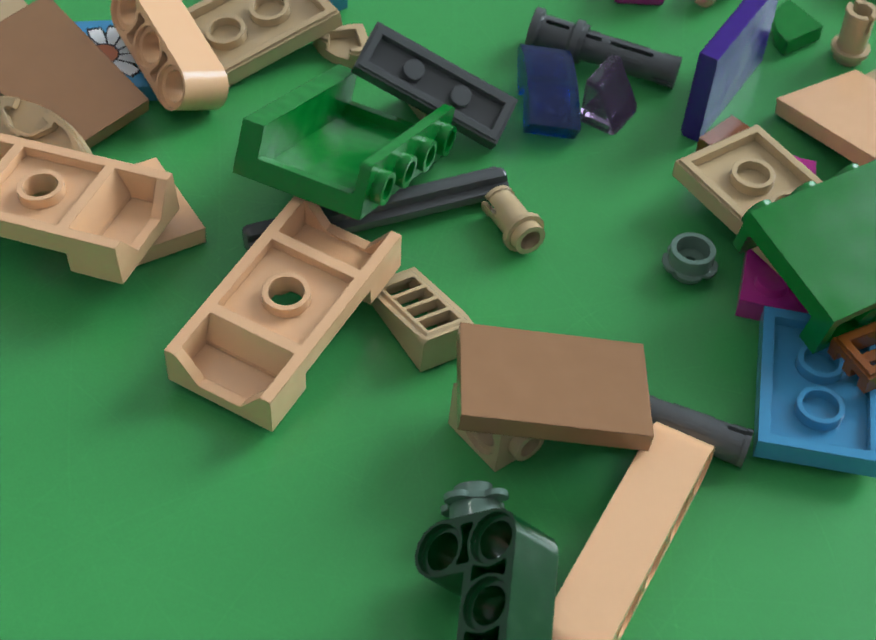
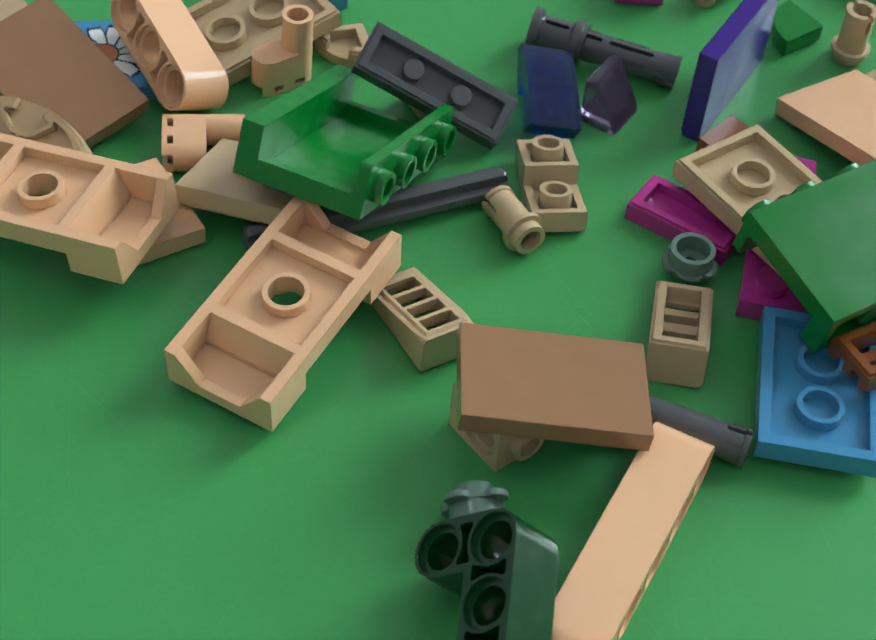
none -> light nougat piece [161,114,245,172]
none -> tan plate [175,138,294,225]
none -> light nougat piece [251,4,314,97]
none -> tan slope [515,135,588,232]
none -> dark pink tile [624,174,737,266]
none -> tan slope [645,280,713,388]

